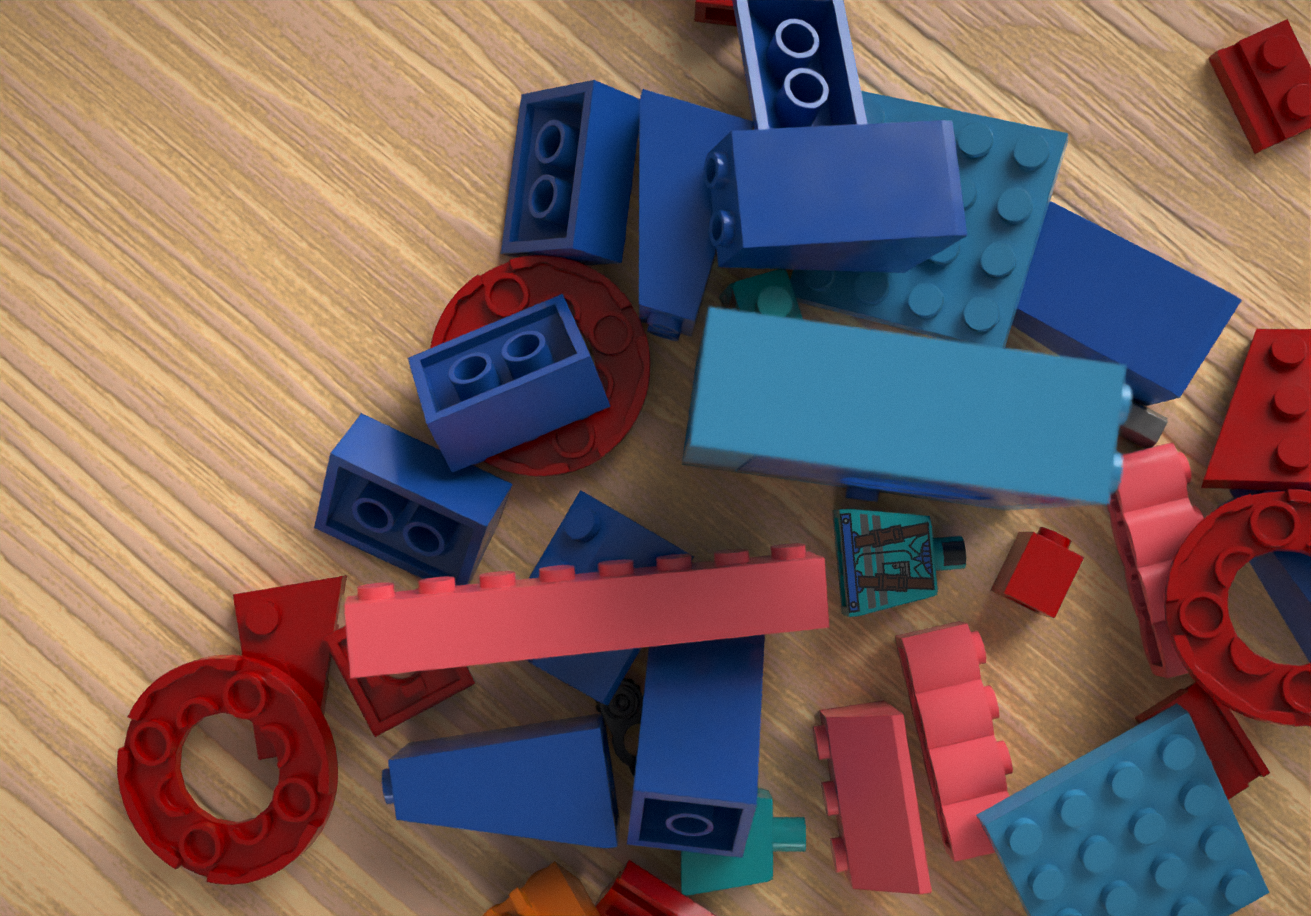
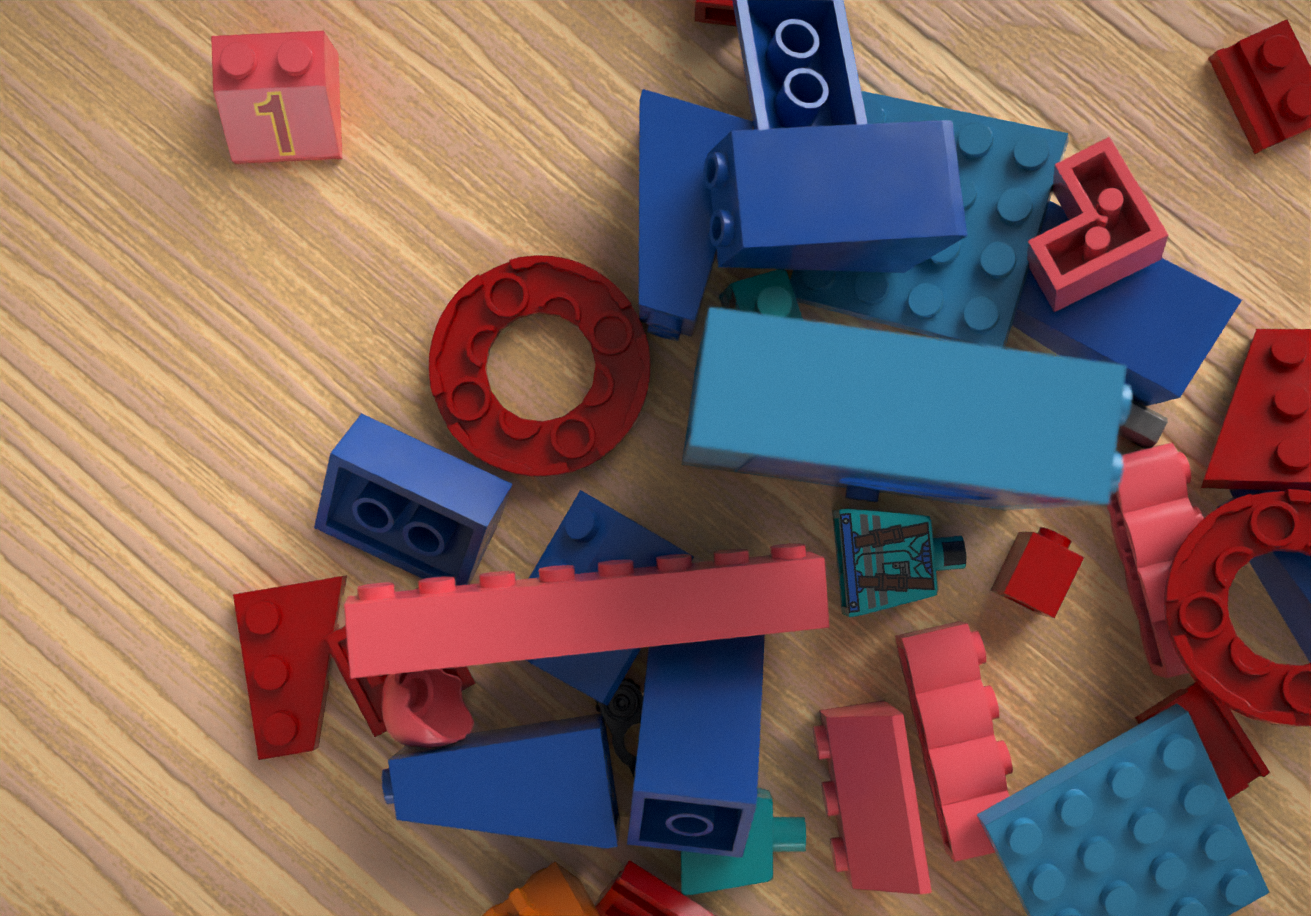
red plate [117,655,338,885] -> none
blue slope [408,294,611,473] -> none
blue slope [501,80,640,265] -> none
none -> coral slope [211,30,343,164]
none -> coral hair [381,669,474,748]
none -> coral brick [1027,137,1169,312]

